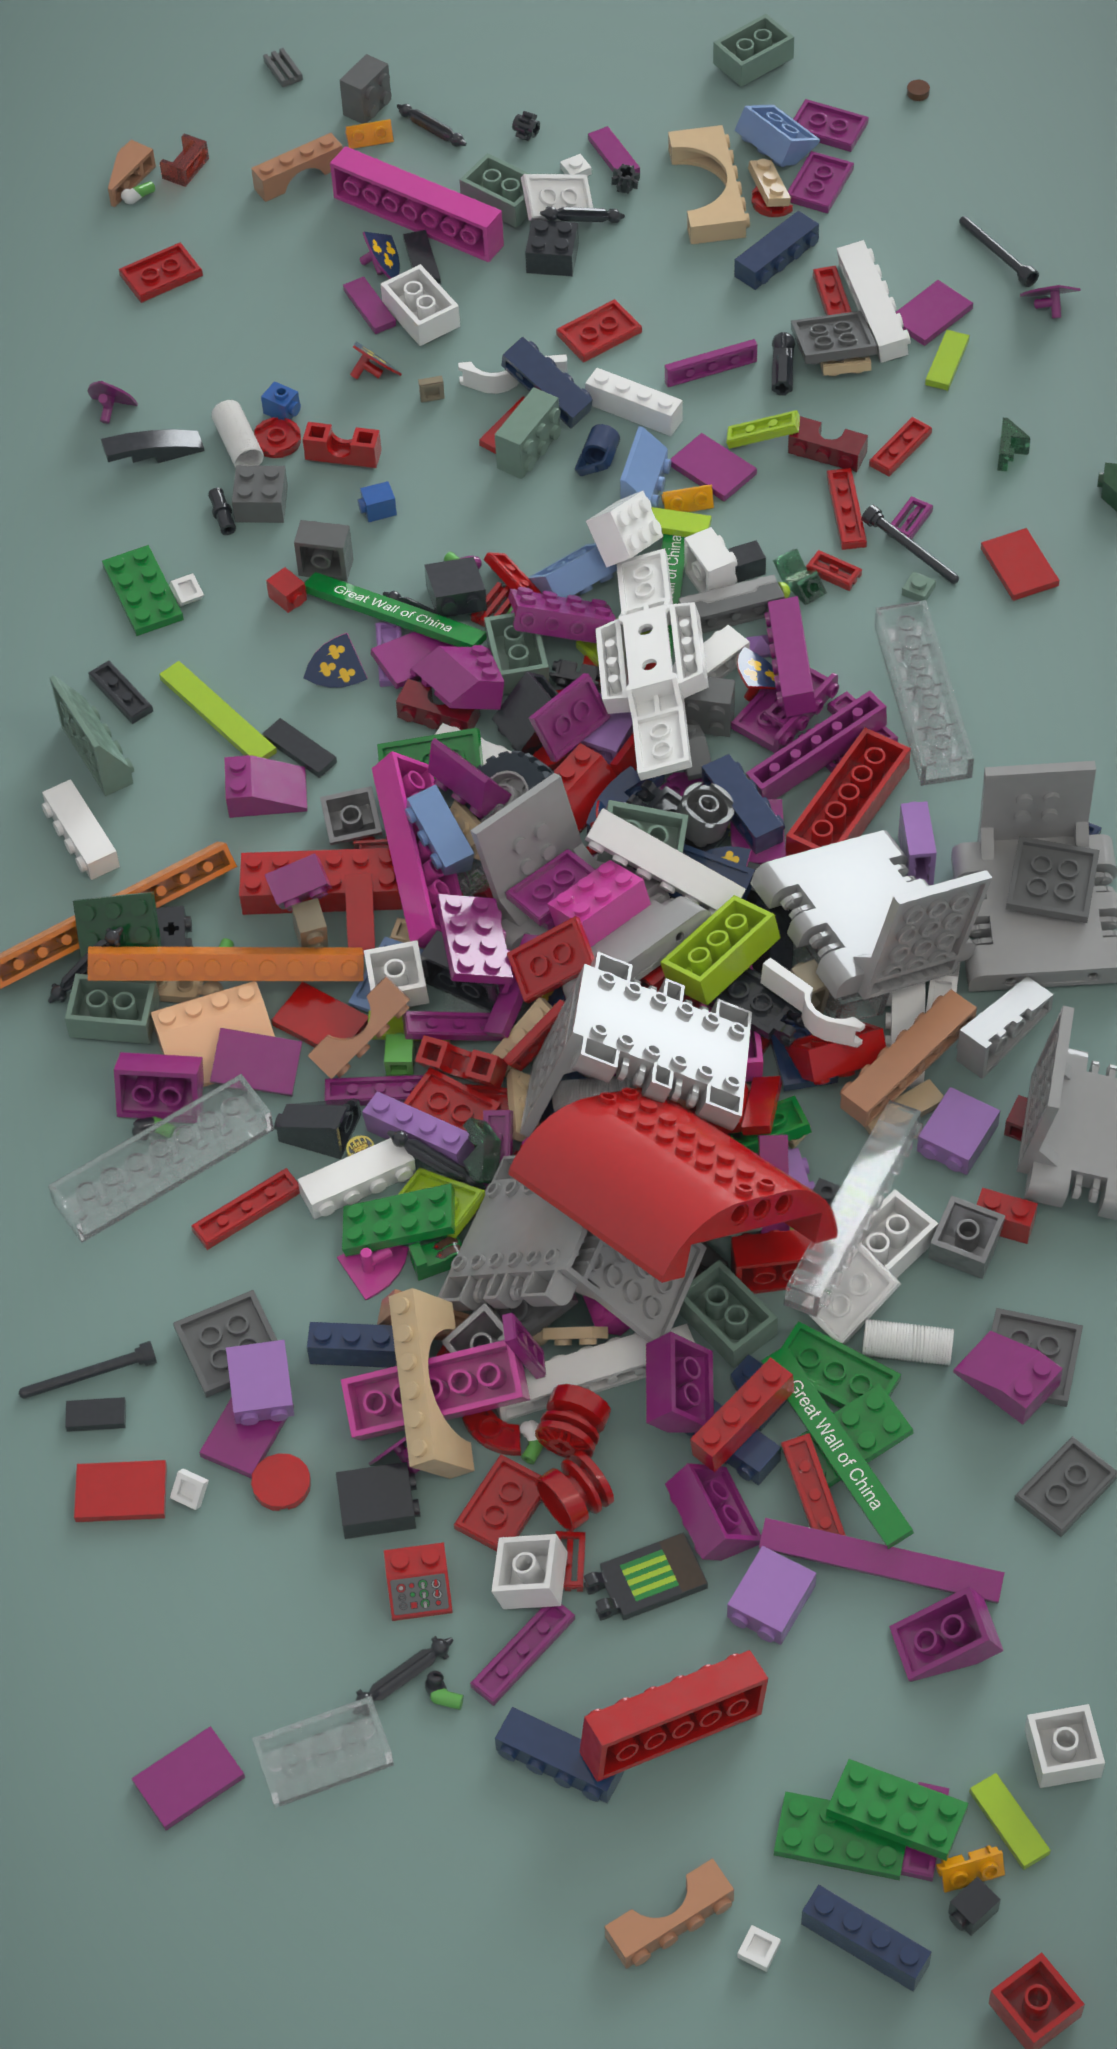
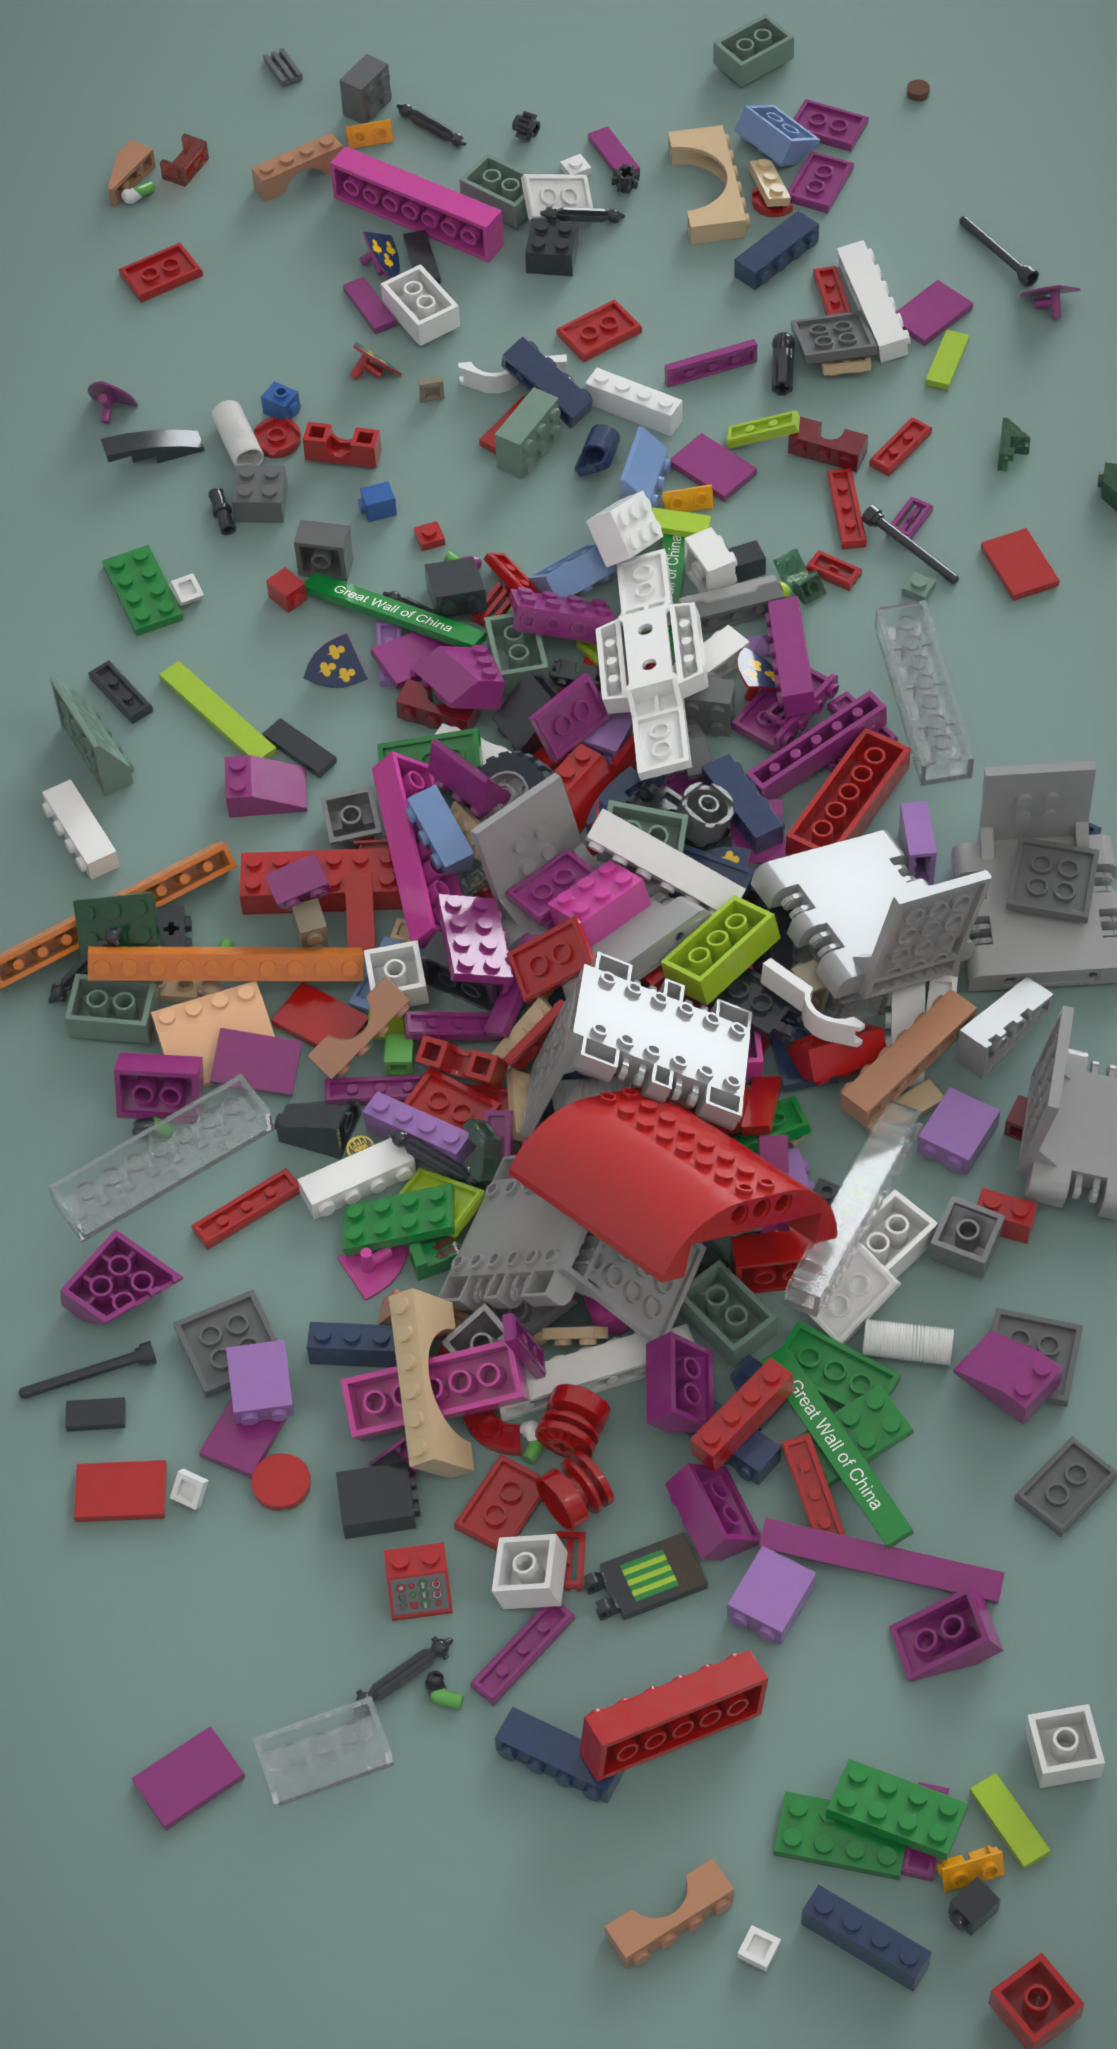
none -> magenta wedge [60,1229,183,1325]
none -> red plate [414,521,446,552]

